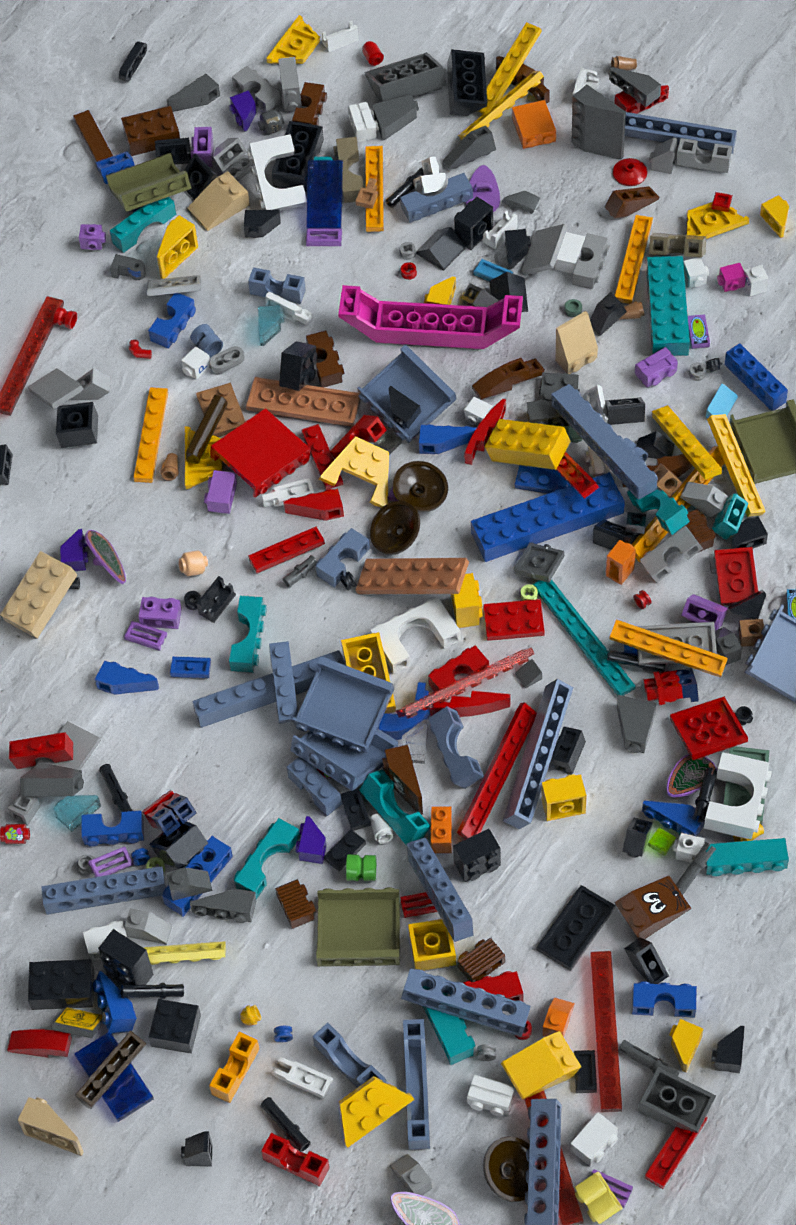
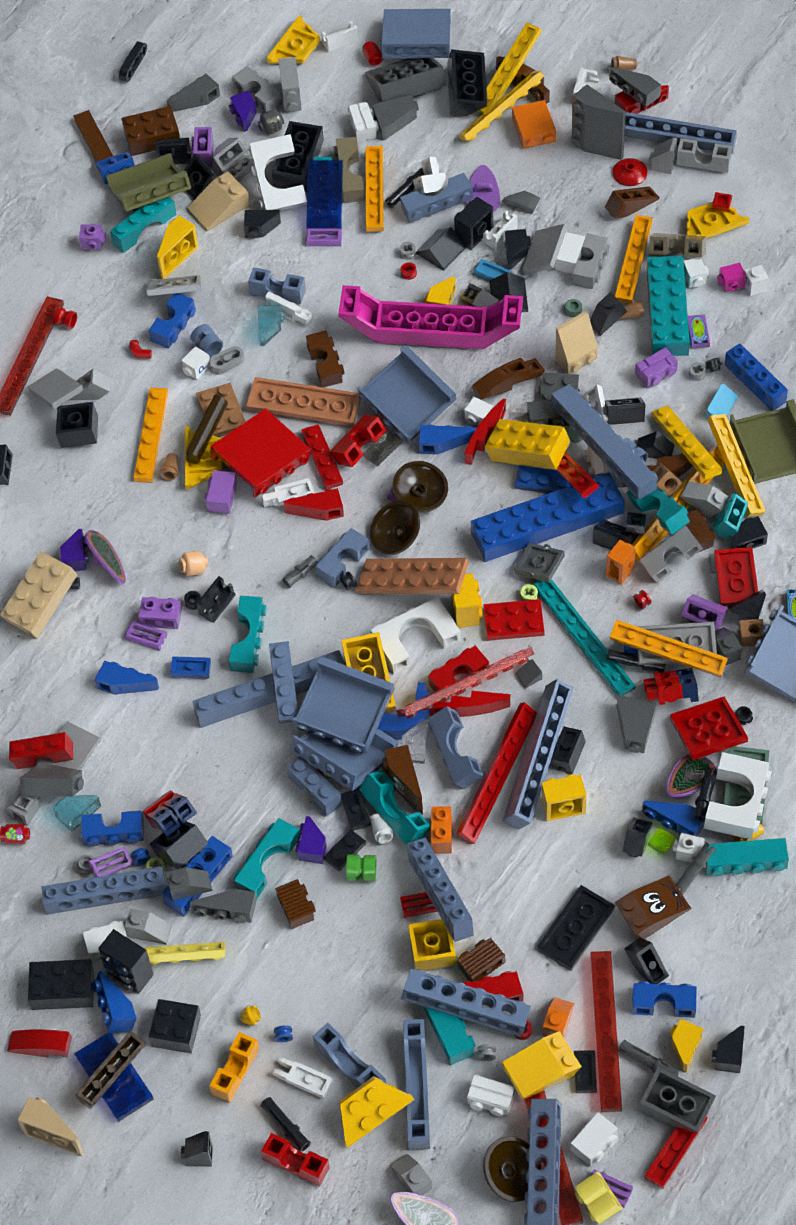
tile [52,1007,103,1038] -> none
black pin [99,764,133,813] -> none
dark grey leg [110,254,146,280] -> none
black pin [120,983,184,999] -> none
red plate [248,526,325,573] -> none
black brick [279,341,317,391] -> none
reddish brown arch [292,82,327,125] -> none
olive panel [316,887,400,967] -> none
yellow wing [319,437,389,508] -> none
medium nougat plate [355,178,378,209] -> none
black slope [388,386,422,429] -> none
dark grey slope [443,125,496,169] -> none
black brick [453,829,501,882] -> none
yellow slope [760,195,789,238] -> none
none -> sand blue panel [382,9,451,58]

